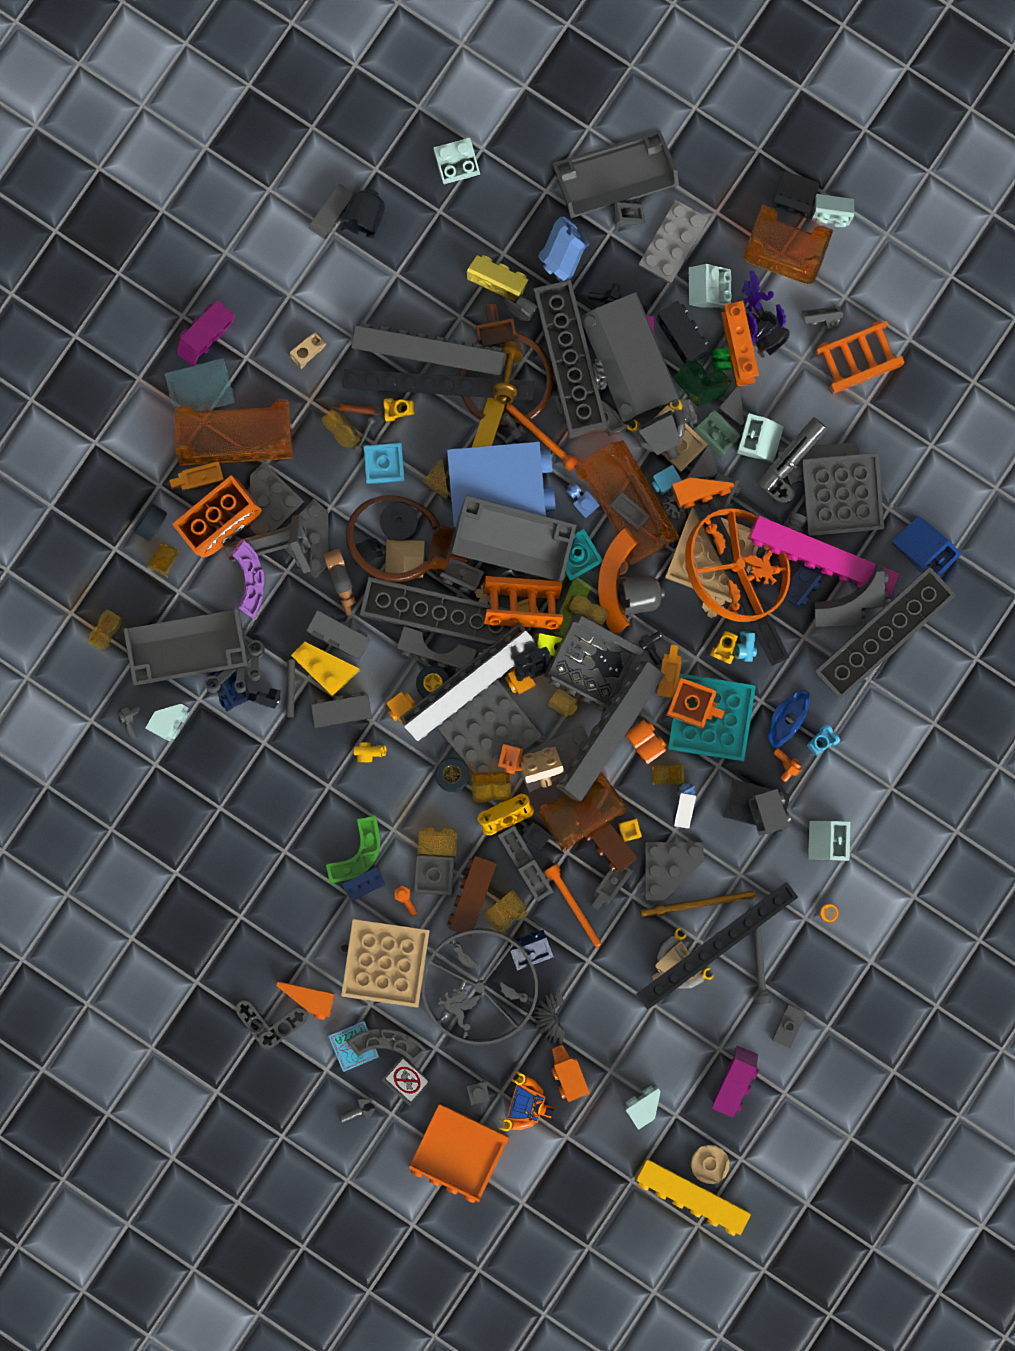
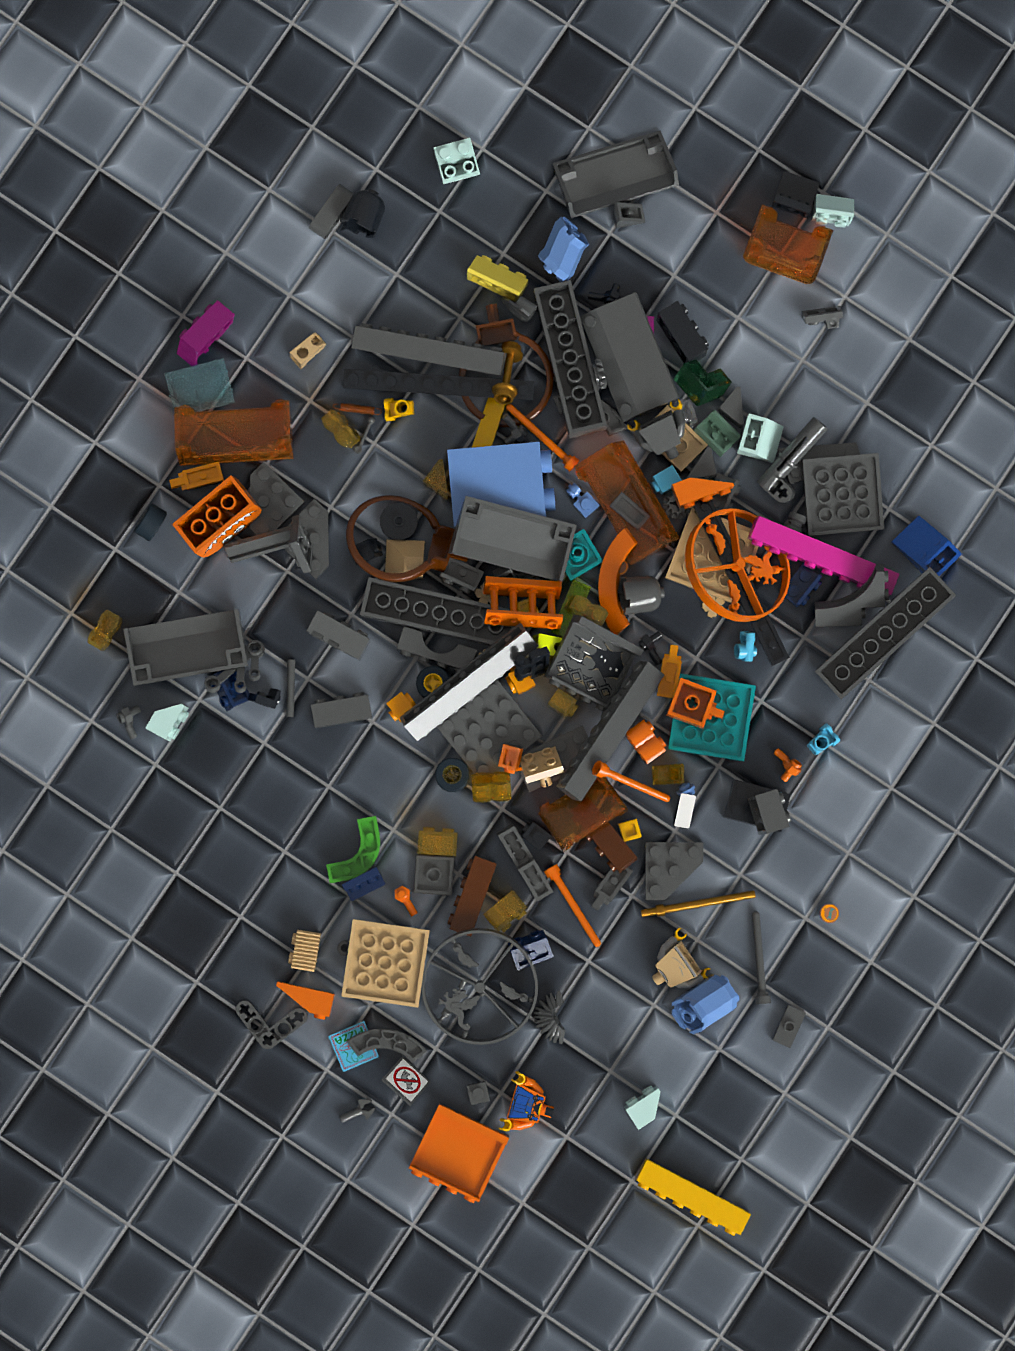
clear yellow slope [147,543,179,578] -> none
medium lavender tile [231,539,265,619] -> none
yellow wedge [291,642,360,697] -> none
piece [323,548,356,616] -> none
yellow plate [354,742,386,762] -> none
medium azure tile [363,443,405,484] -> none
yellow piece [477,794,534,835] -> none
orange hinge [551,1045,590,1102] -> none
black plate [636,882,798,1010] -> none
light grey plate [638,200,708,284] -> none
light aqua slope [689,264,732,308] -> none
tan tile [691,1145,730,1184] -> none
yellow plate [710,630,738,664] -> none
green wheel [711,348,732,371] -> none
magenta wedge [712,1045,759,1118] -> none
orange fence [721,301,759,387] -> none
helmet [742,270,790,358] -> none
blue piece [768,690,810,748] -> none
light aqua slope [808,821,850,861] -> none
orange fence [815,320,905,394] -> none
none -> tan brick [288,929,321,972]
none -> orange piece [592,761,670,802]
none -> medium blue brick [672,975,739,1034]

